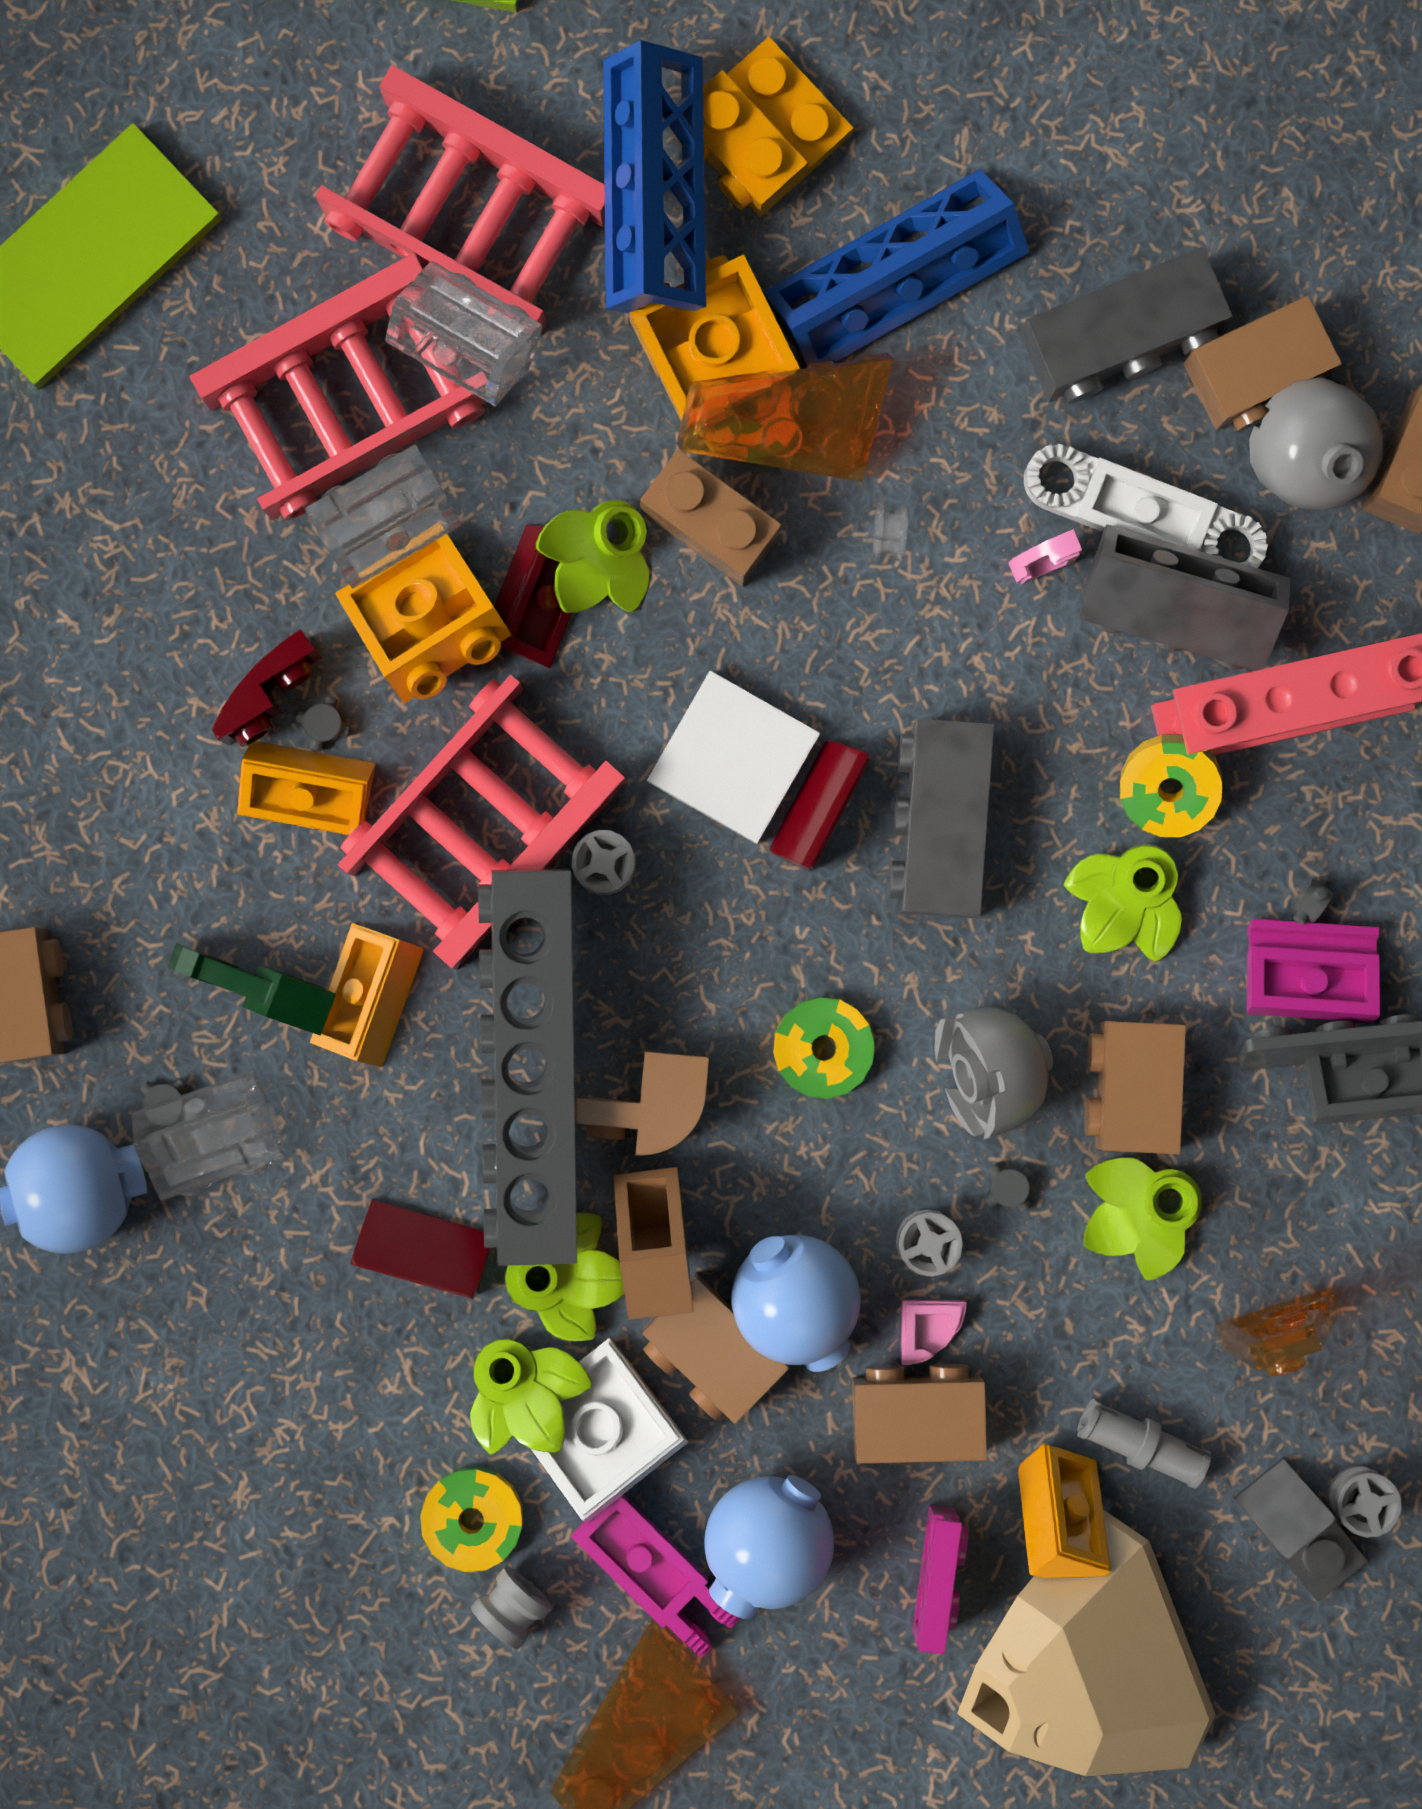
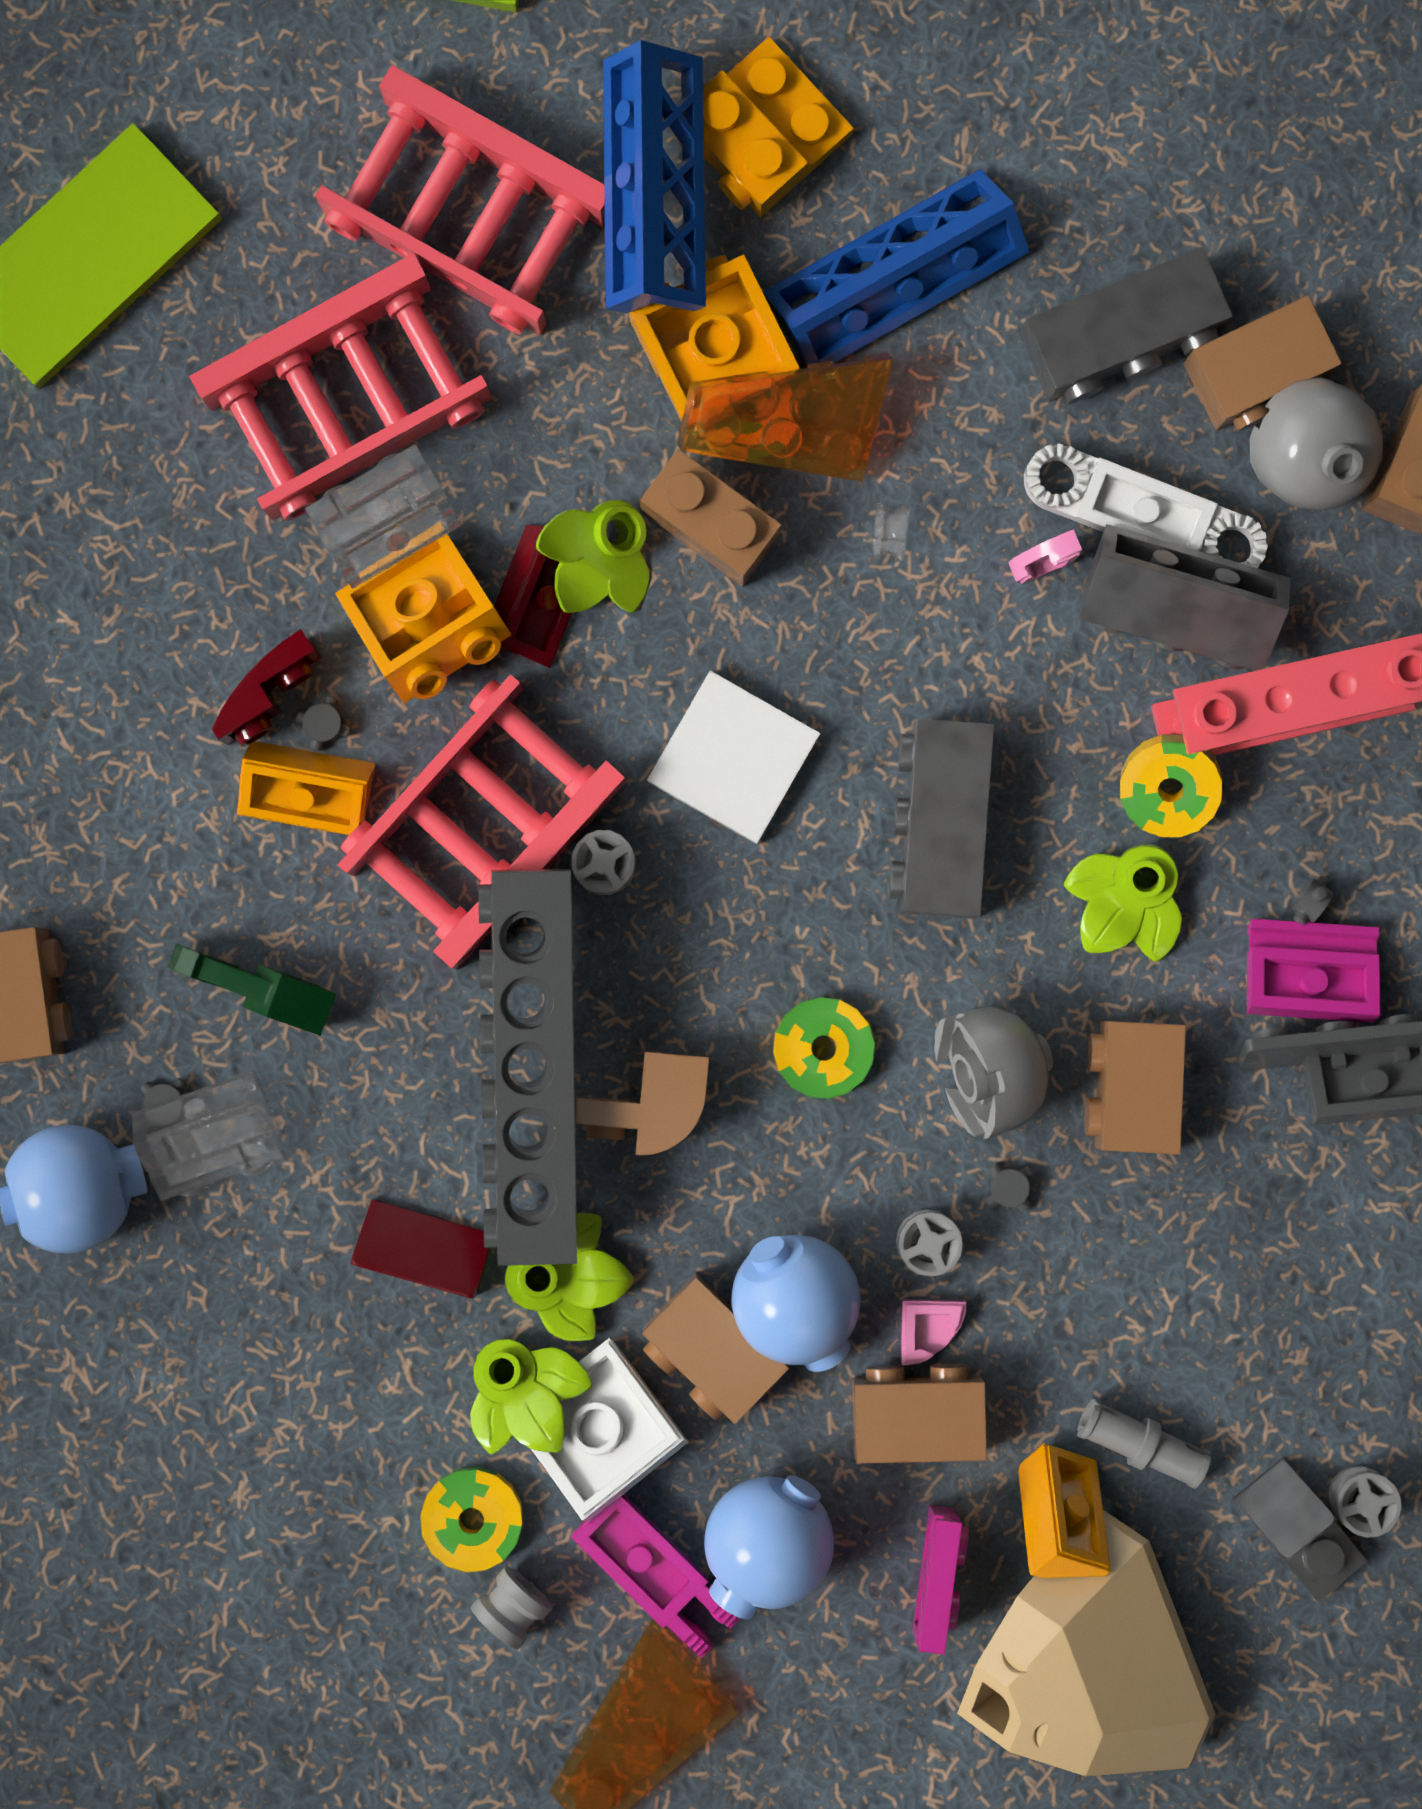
light orange slope [310,923,424,1067] -> none
clear brick [385,260,543,407] -> none
medium nougat brick [613,1167,694,1320] -> none
dark red slope [769,741,870,872] -> none
lime plate [1083,1157,1202,1281] -> none
clear orange wing [1214,1286,1341,1376] -> none

